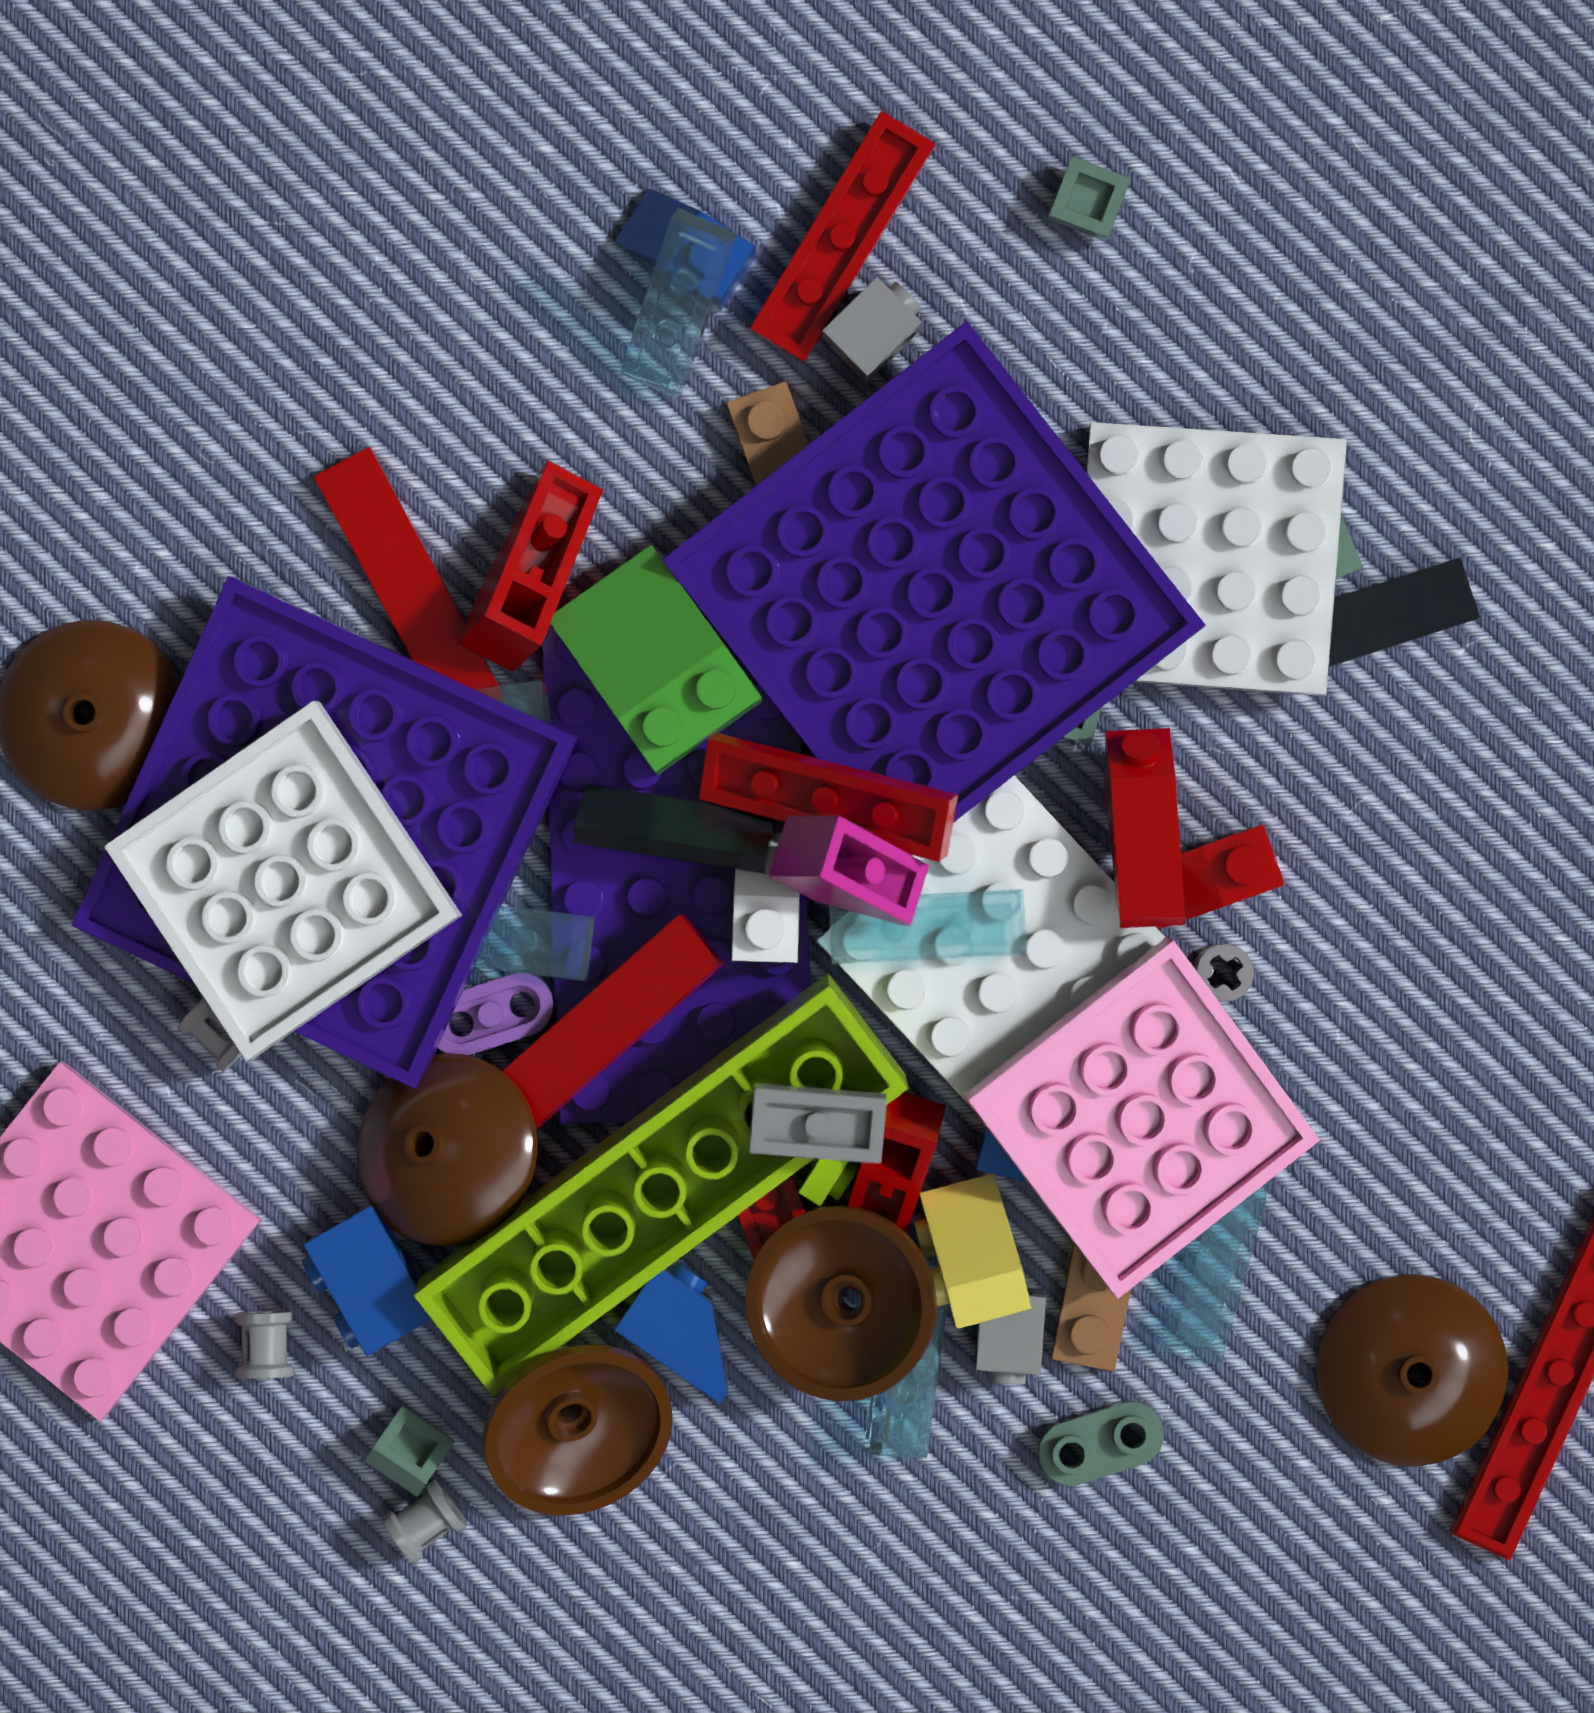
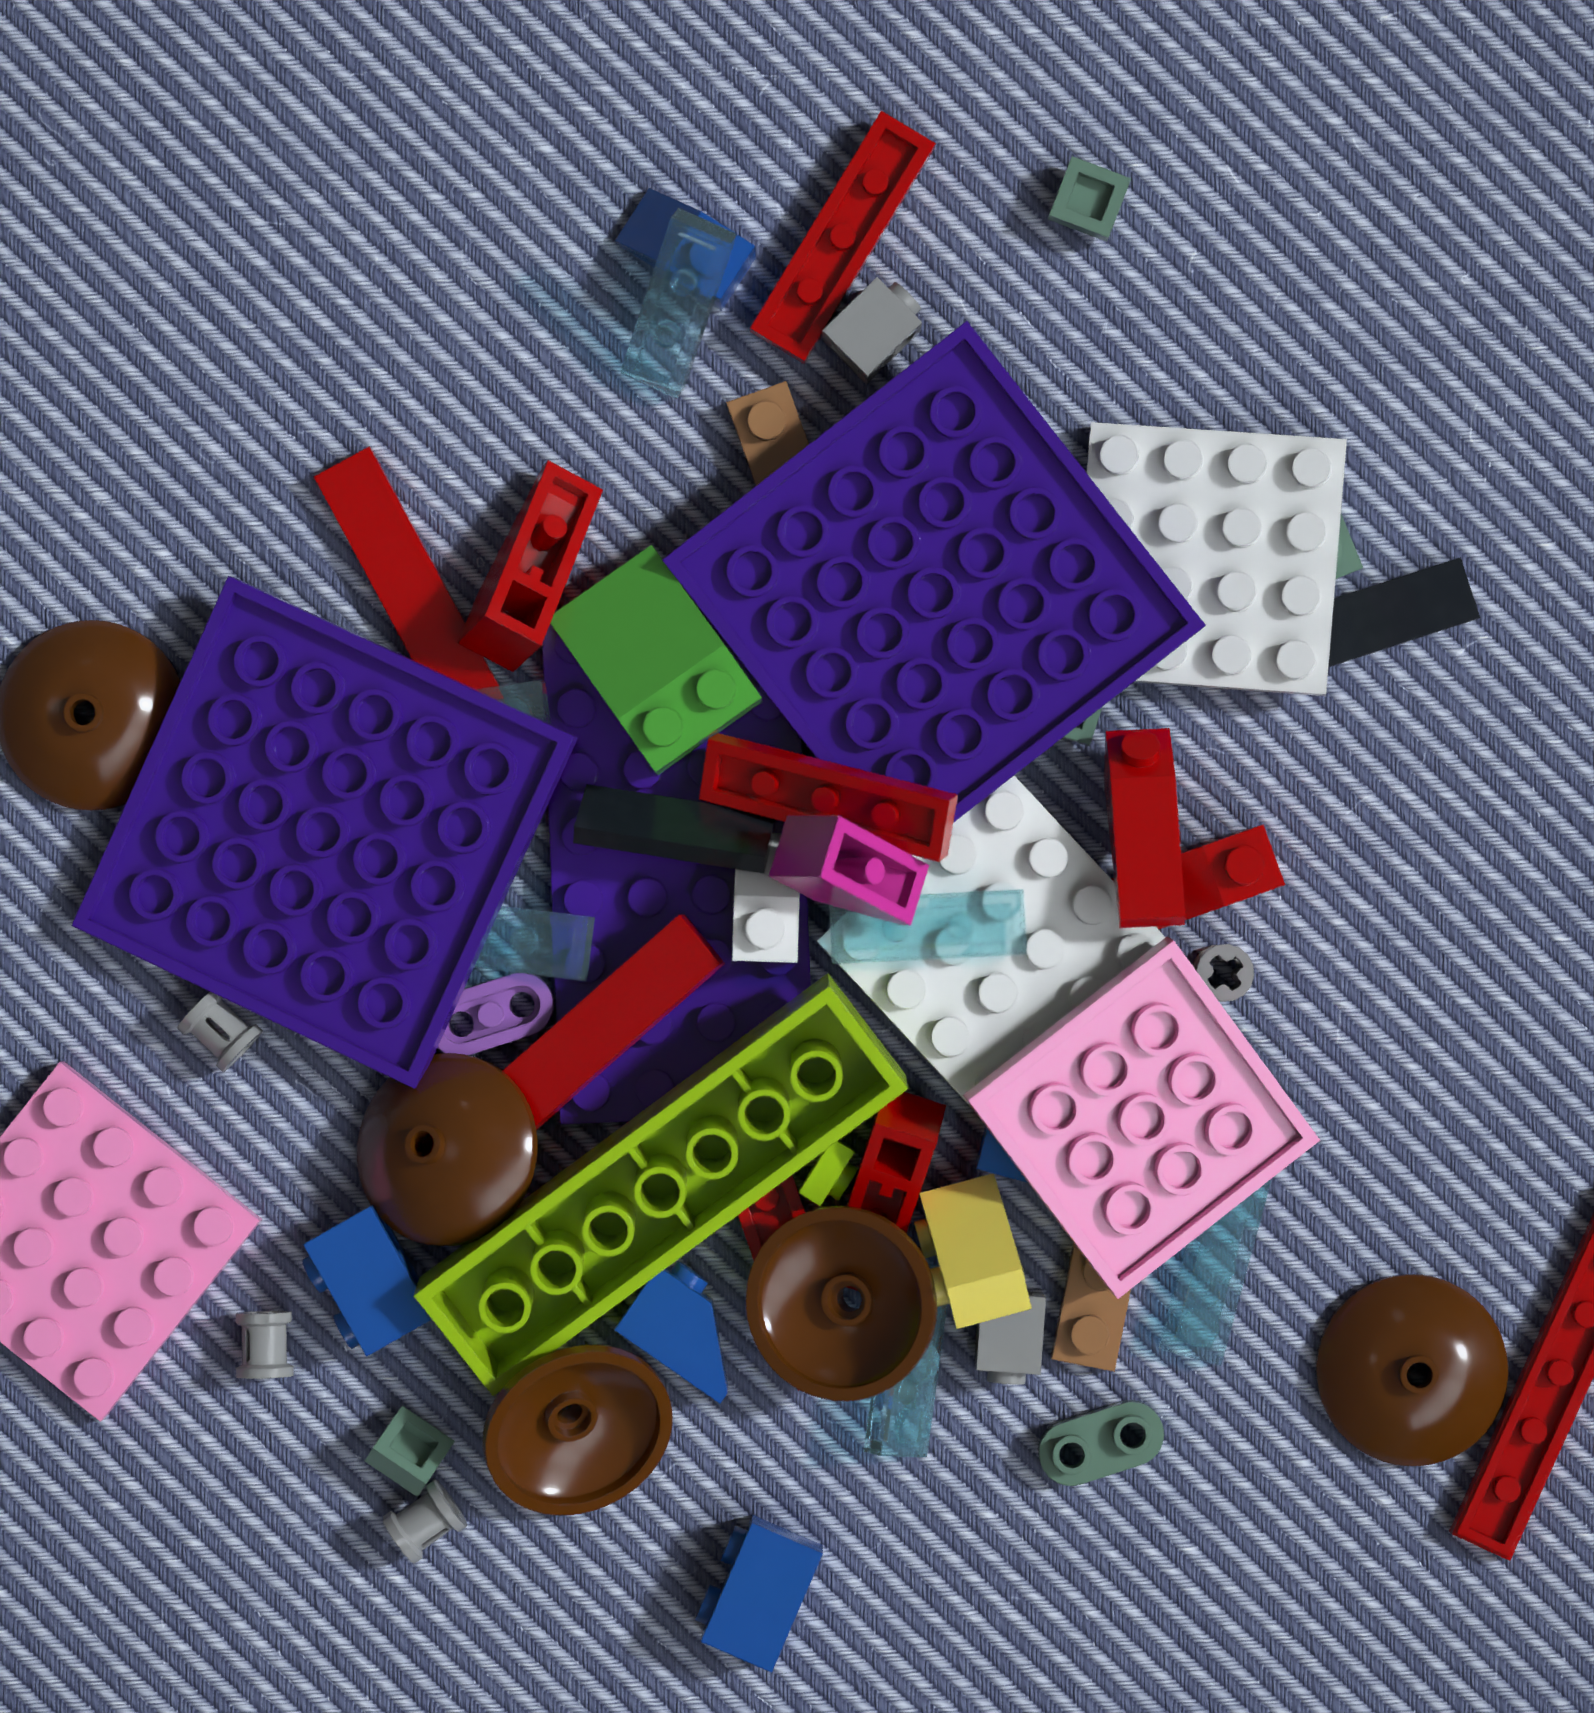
white plate [104,701,462,1061] -> none
light grey plate [750,1083,887,1163] -> none
none -> blue brick [695,1515,823,1673]

